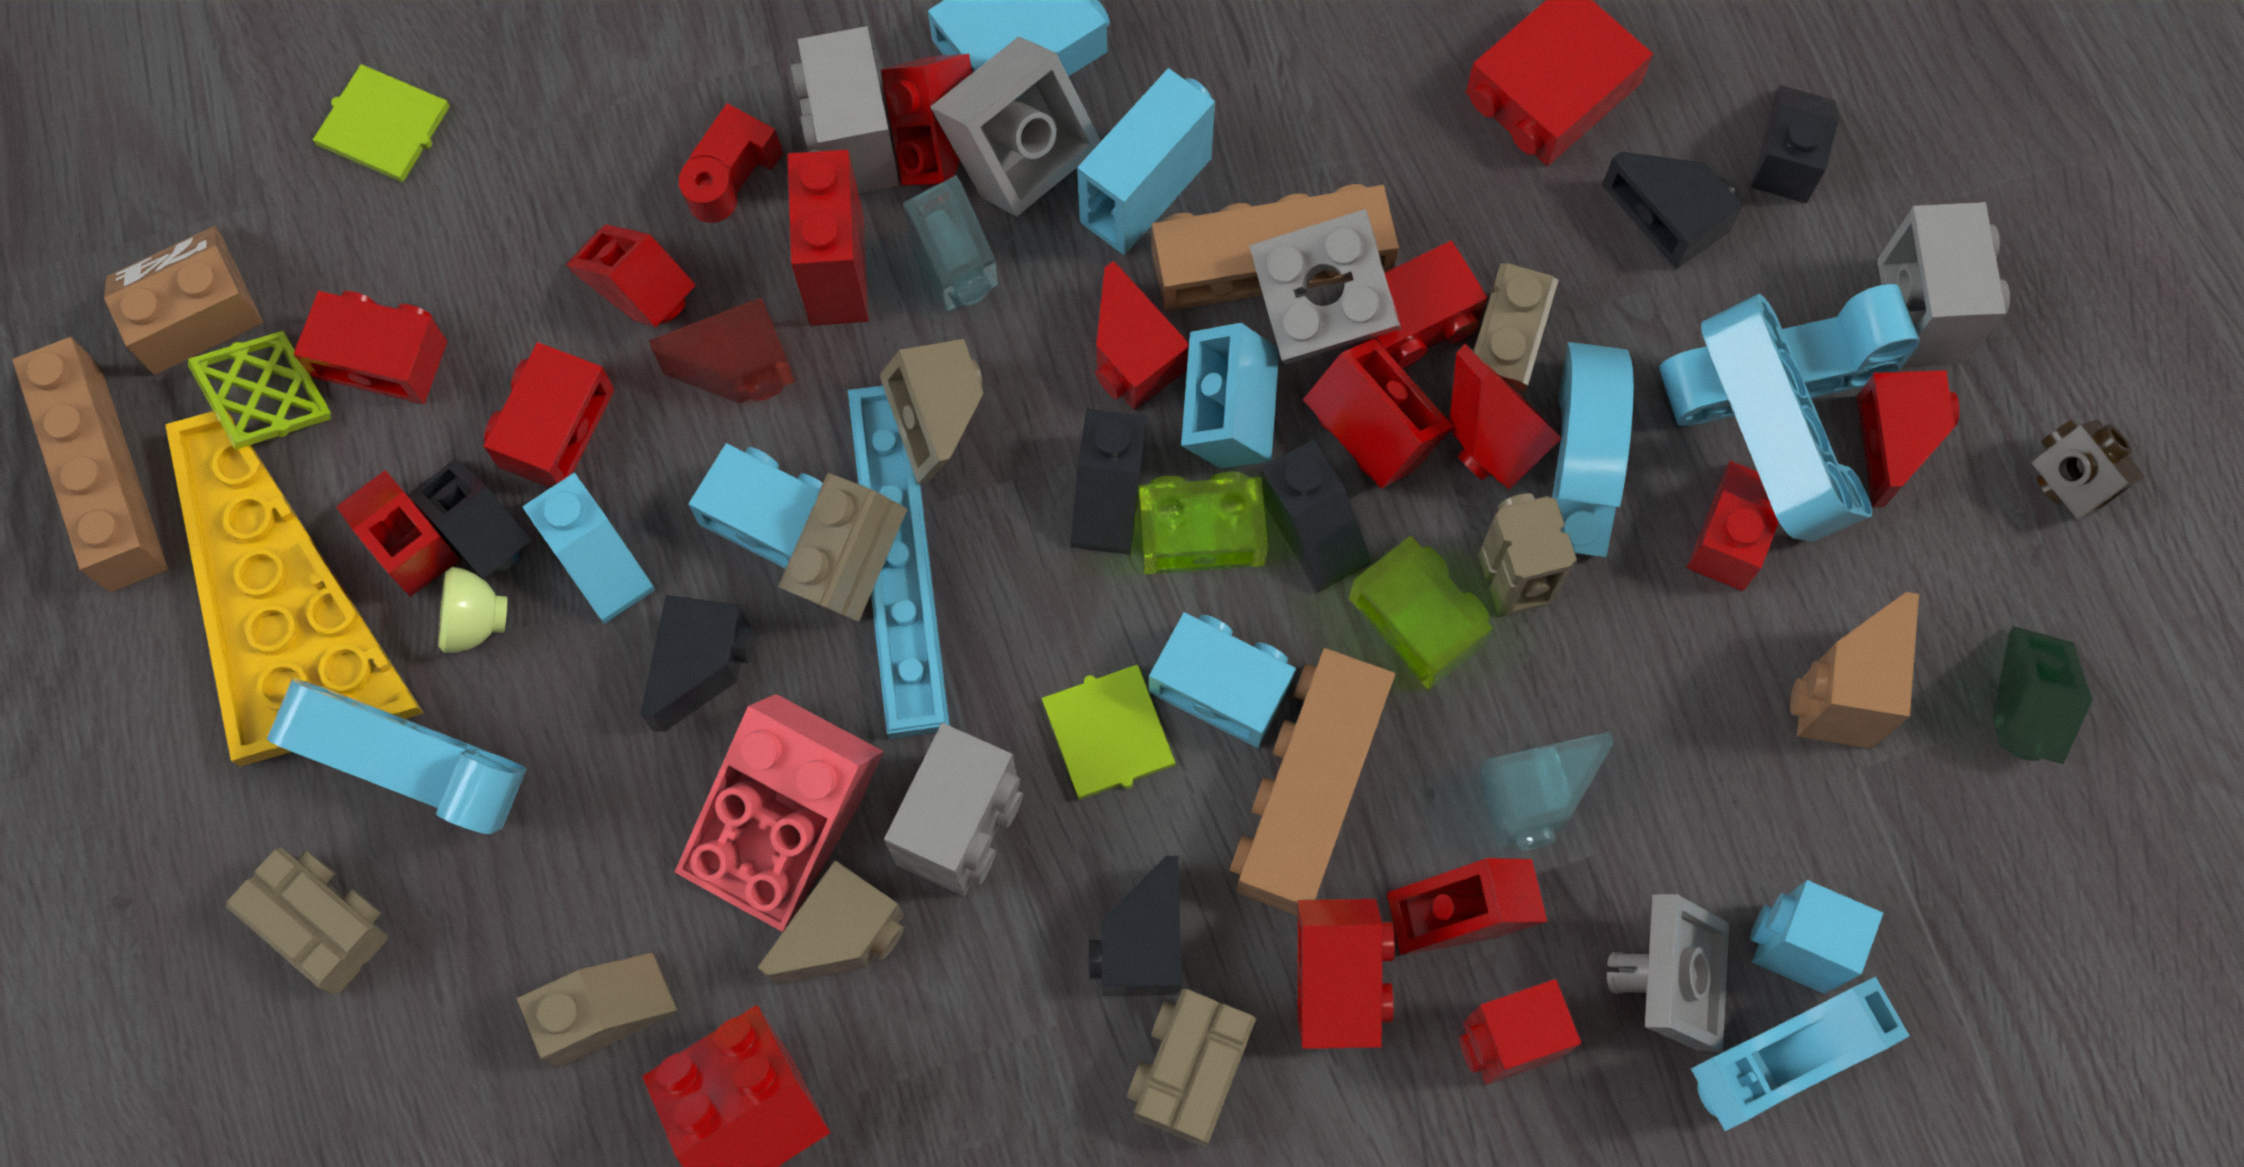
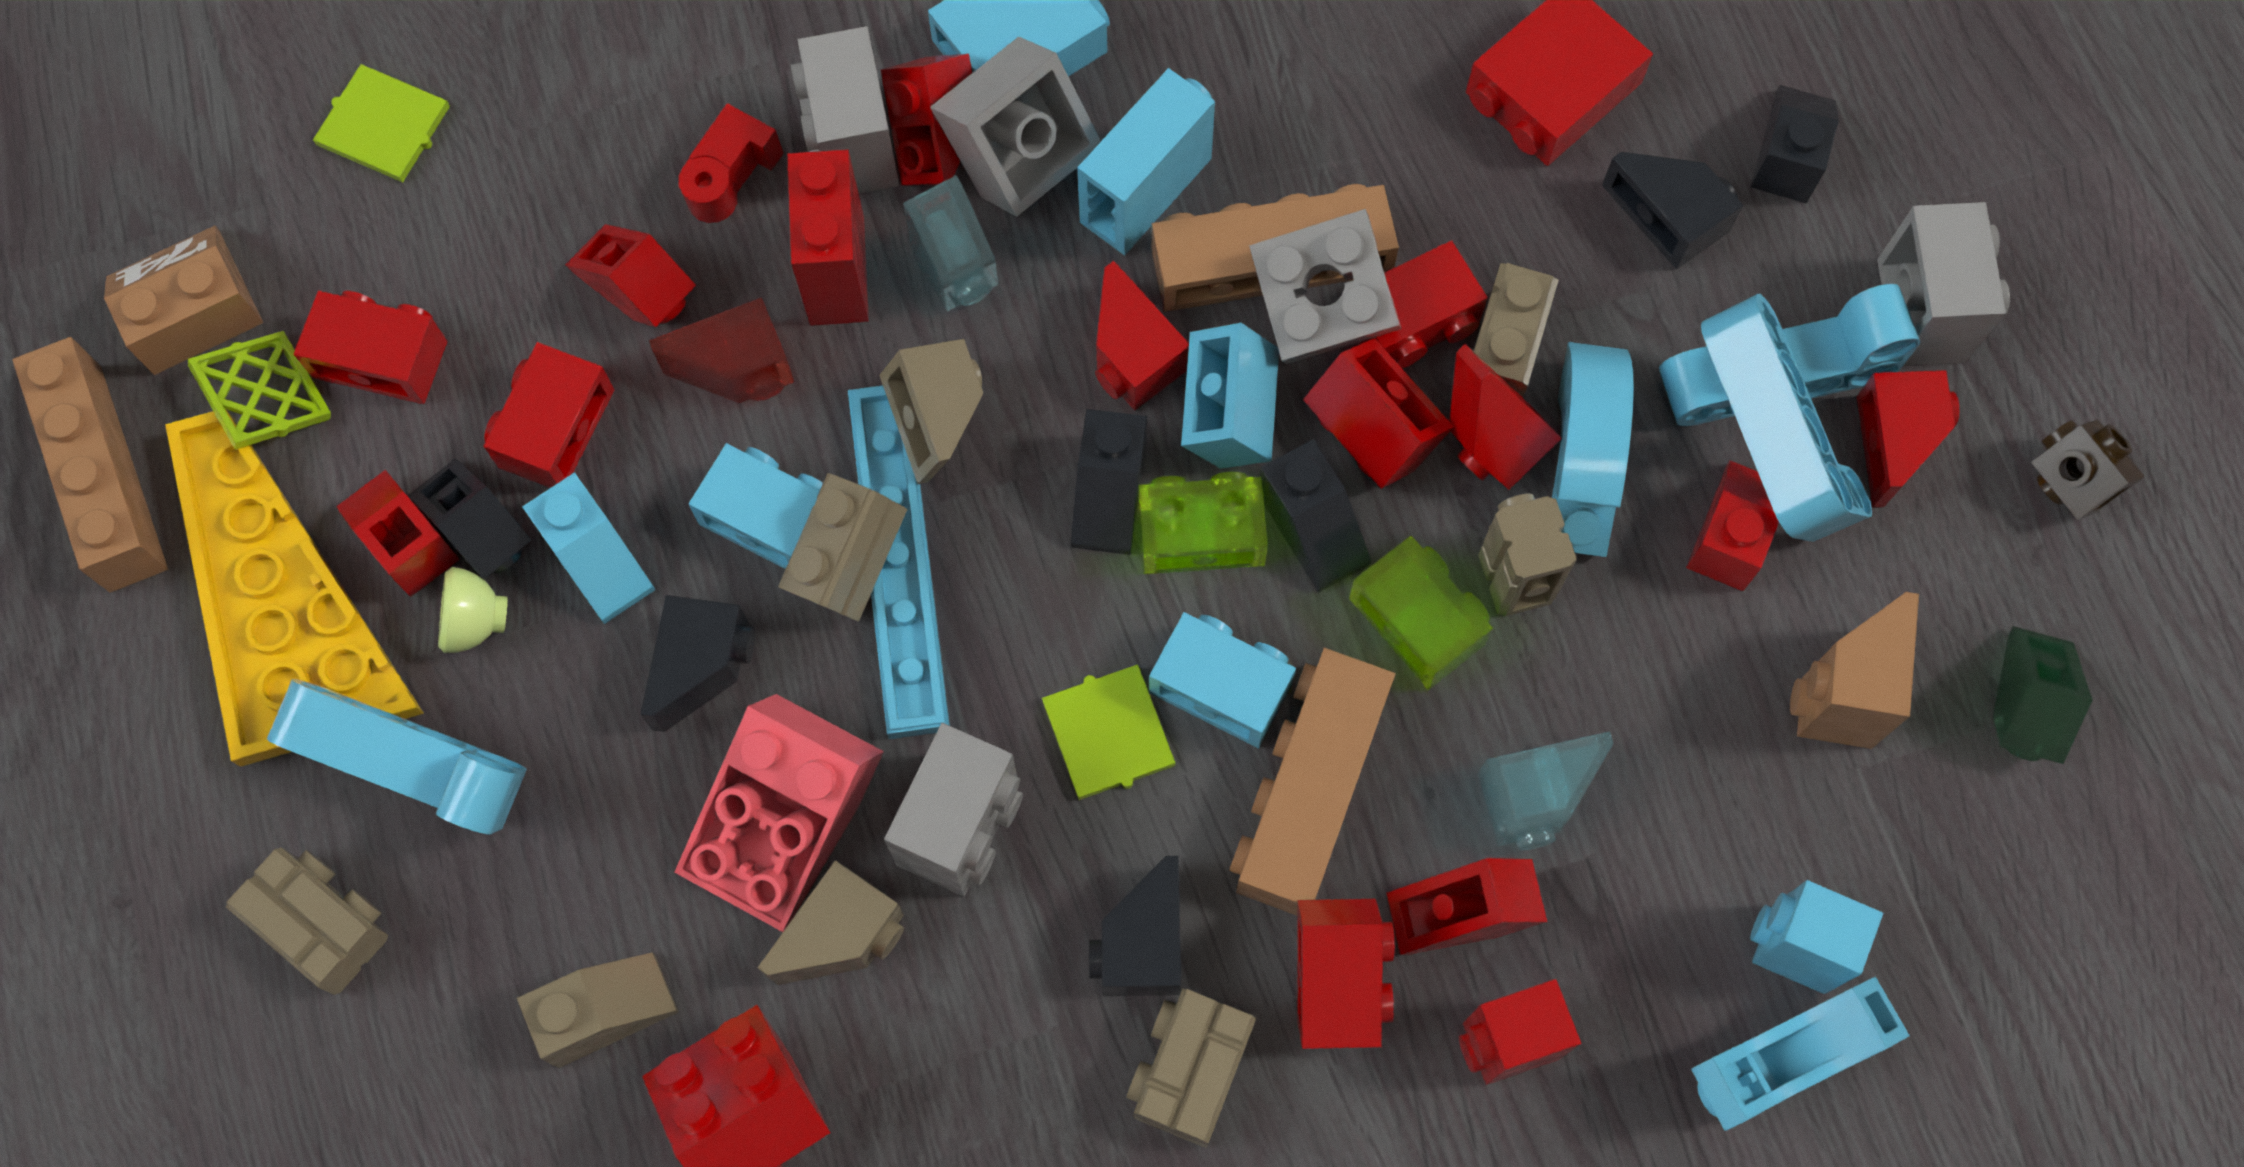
light grey tile [1607,894,1729,1052] -> none

